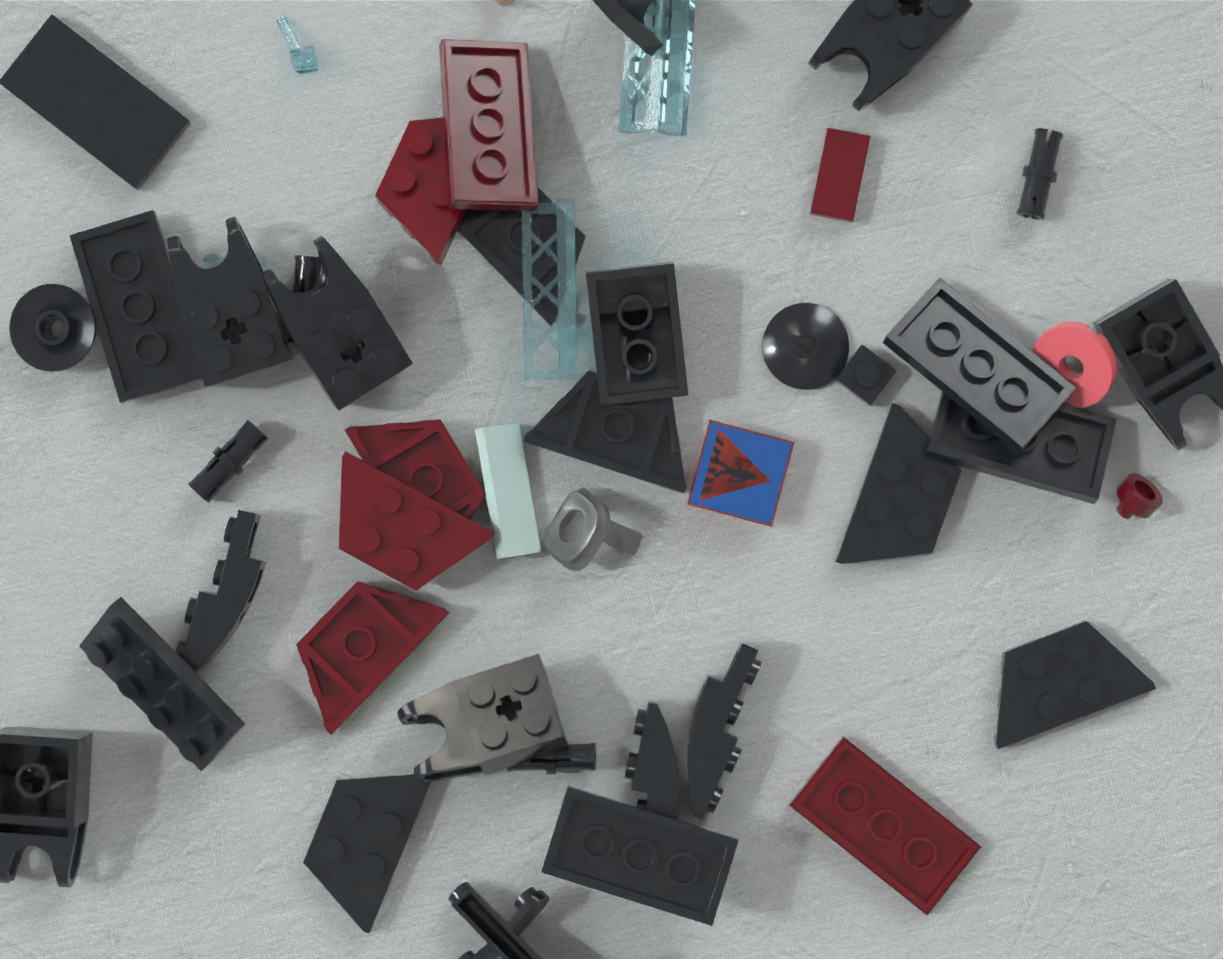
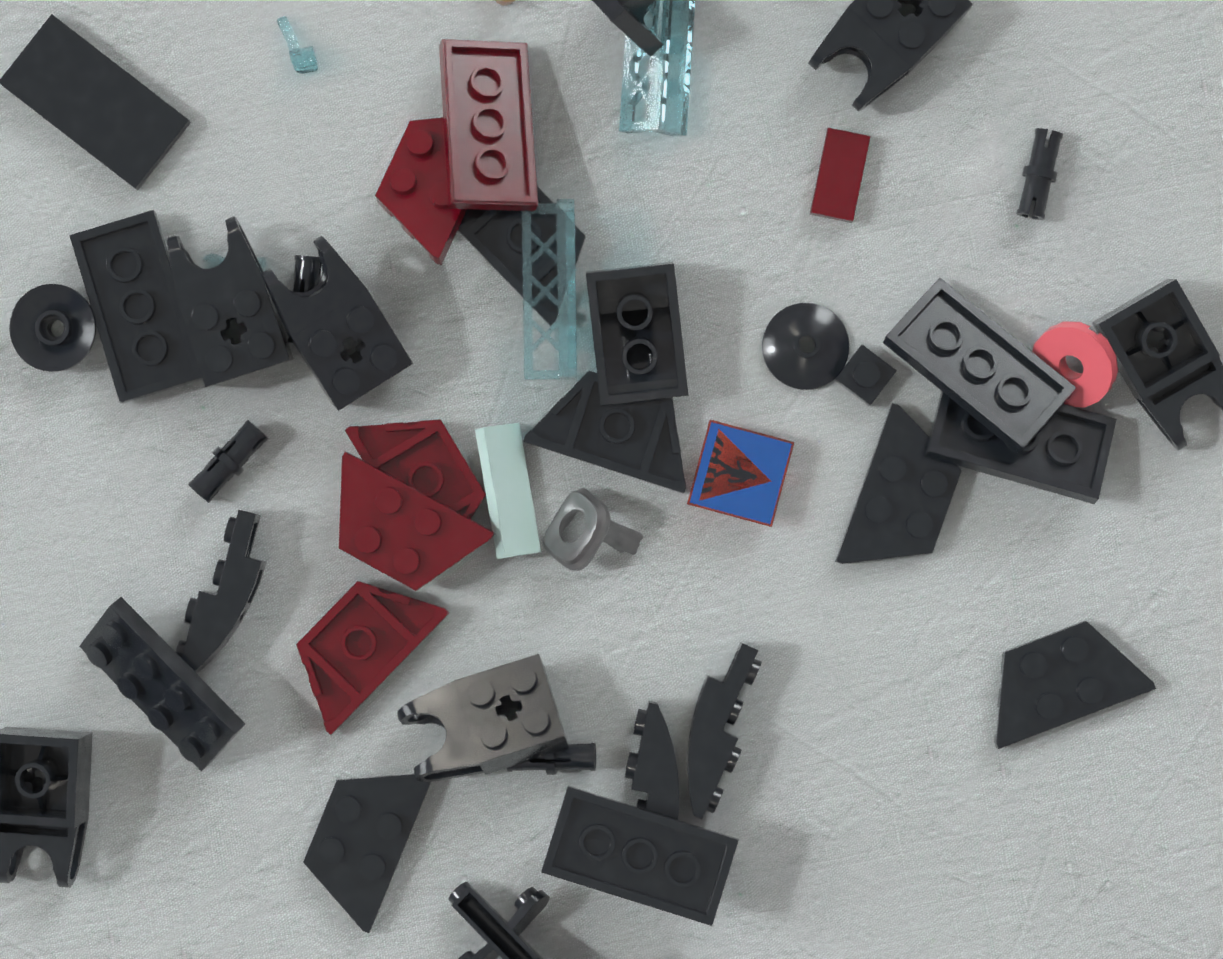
dark red tile [788,736,982,915] -> none
dark red tile [1116,473,1163,519] -> none

